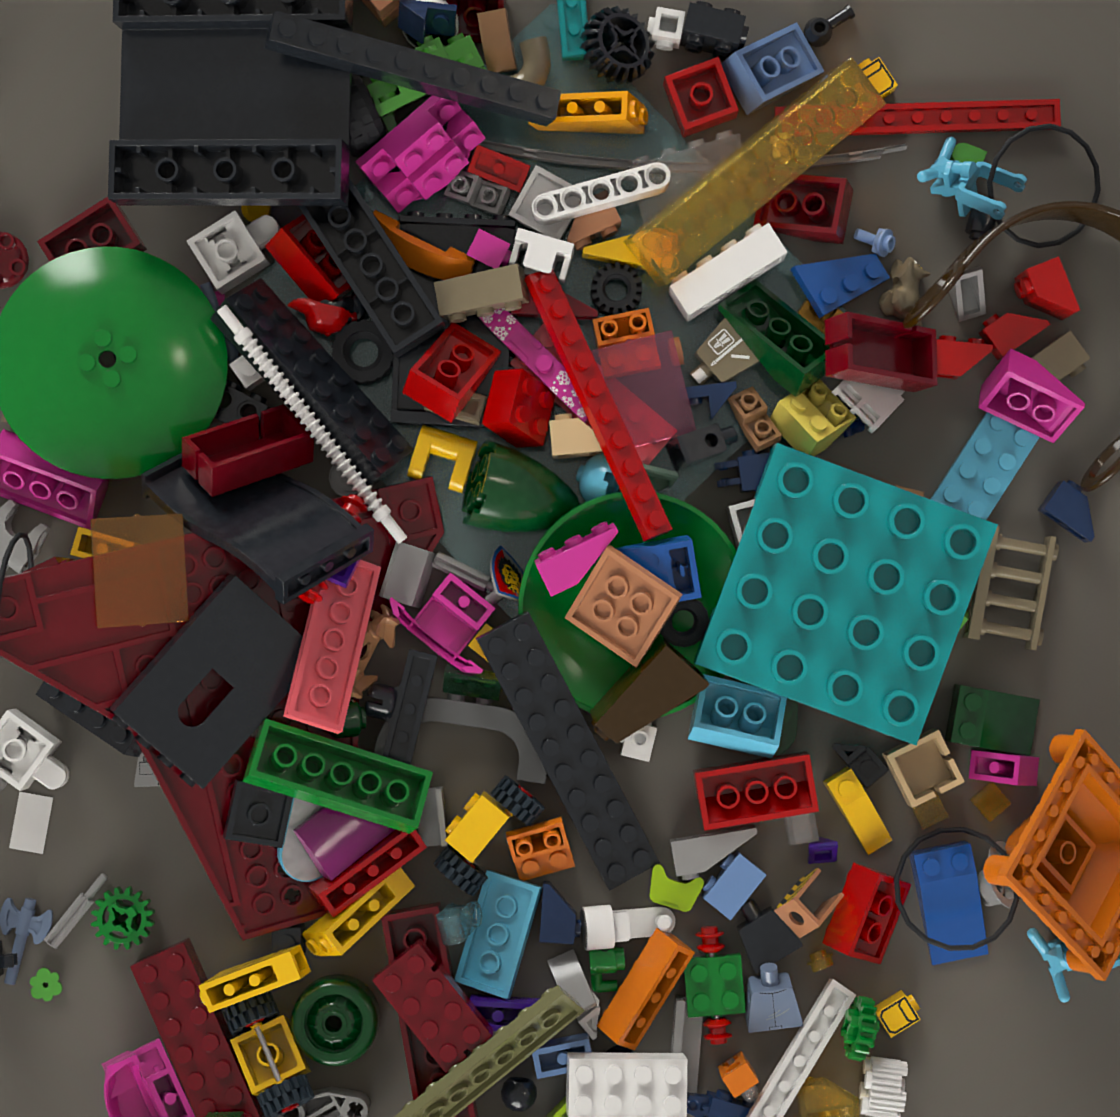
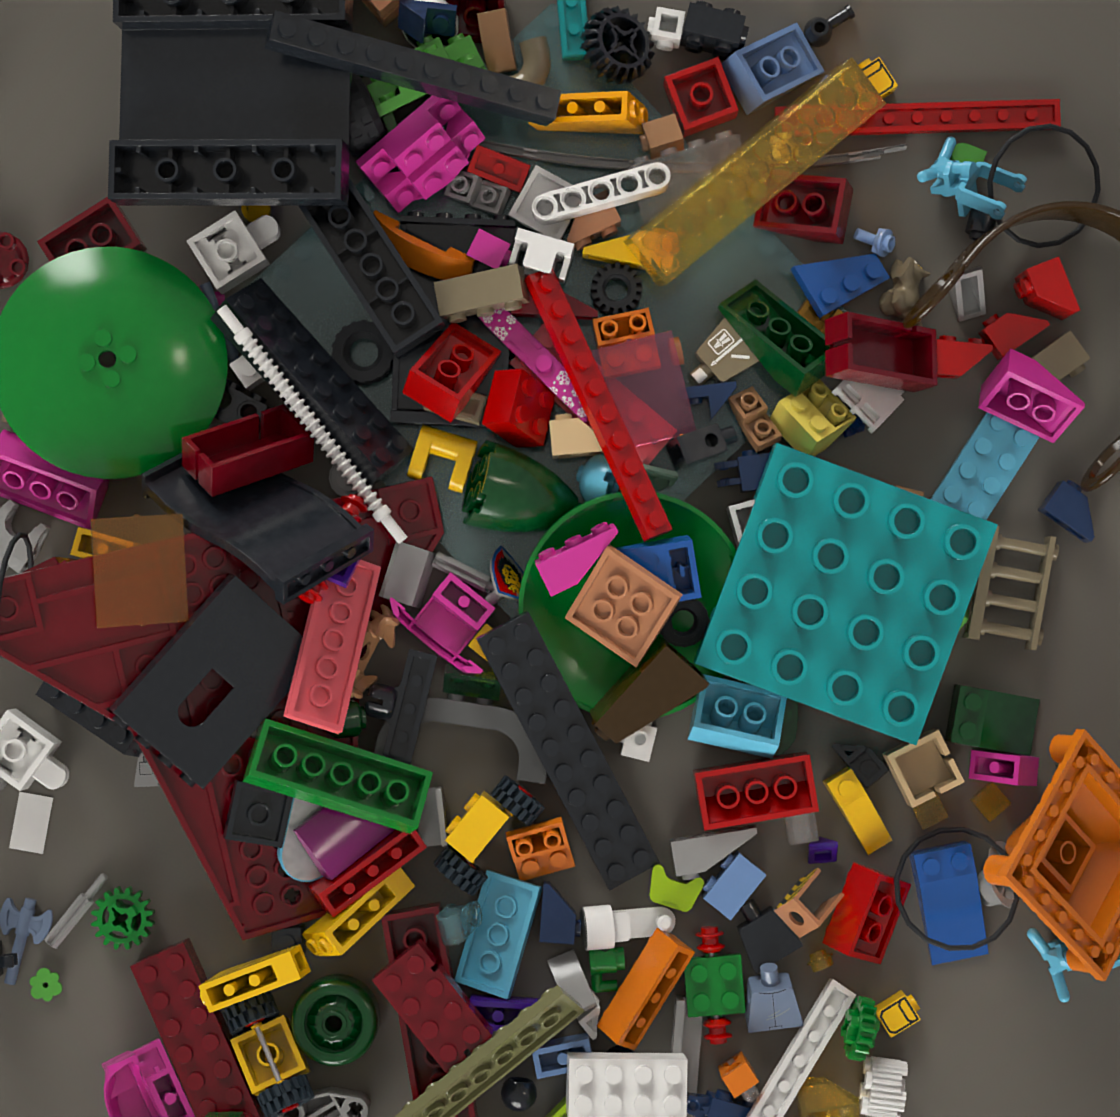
red slope [265,214,352,302] -> none
red hair [287,291,366,337] -> none
white brick [669,223,787,322] -> none
none -> medium nougat brick [639,114,684,161]

